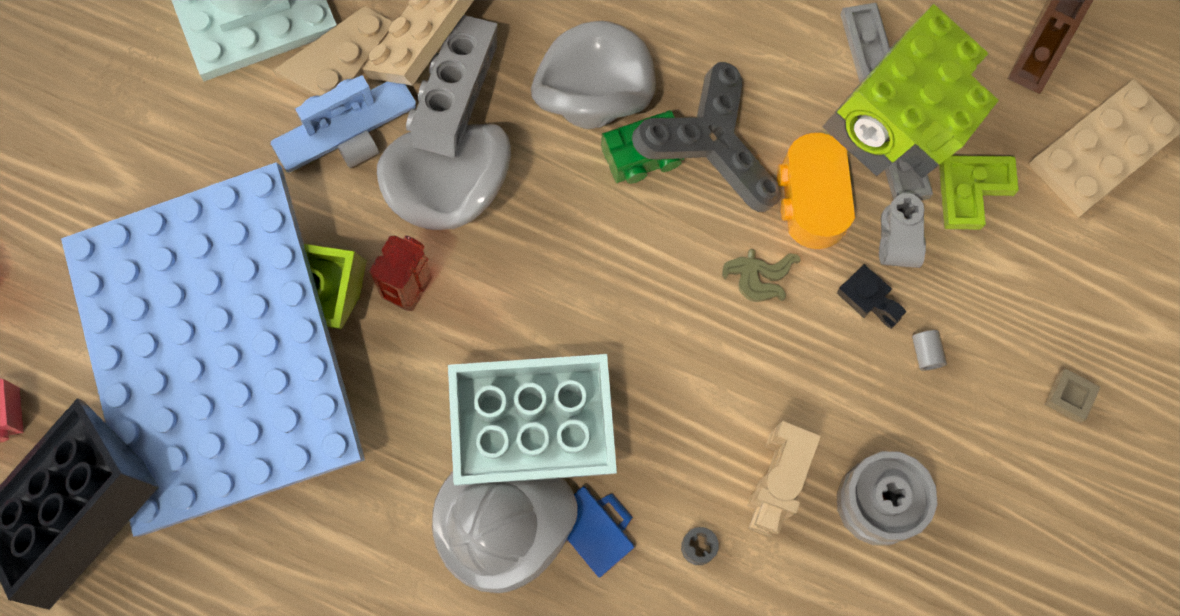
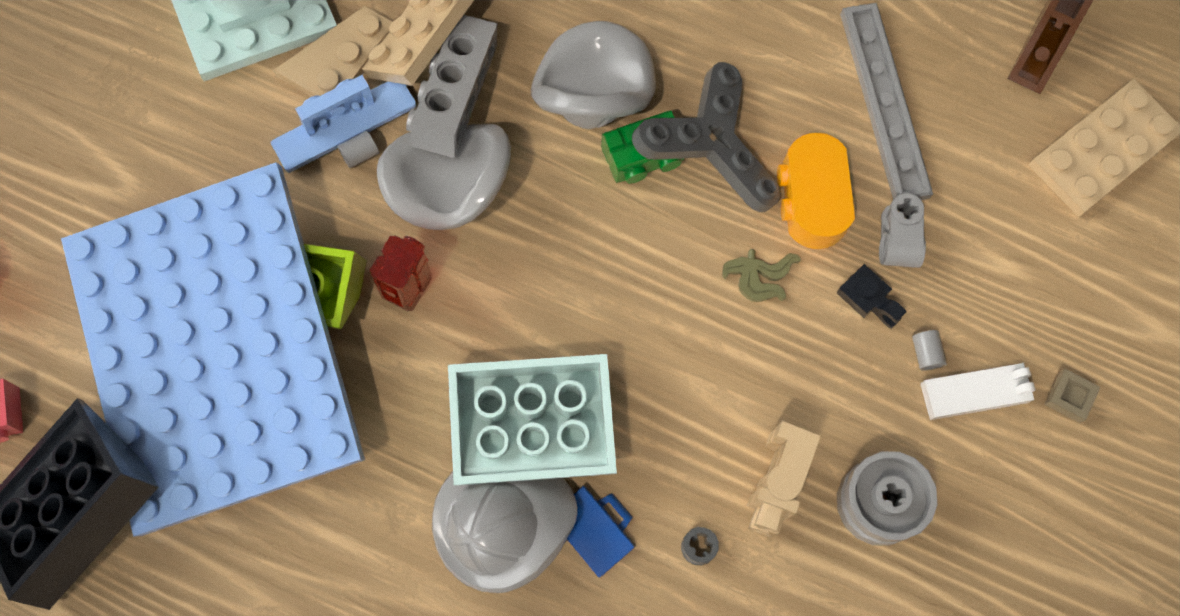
lime piece [822,4,999,178] -> none
lime plate [939,156,1019,230] -> none
none -> white hinge [921,363,1036,420]

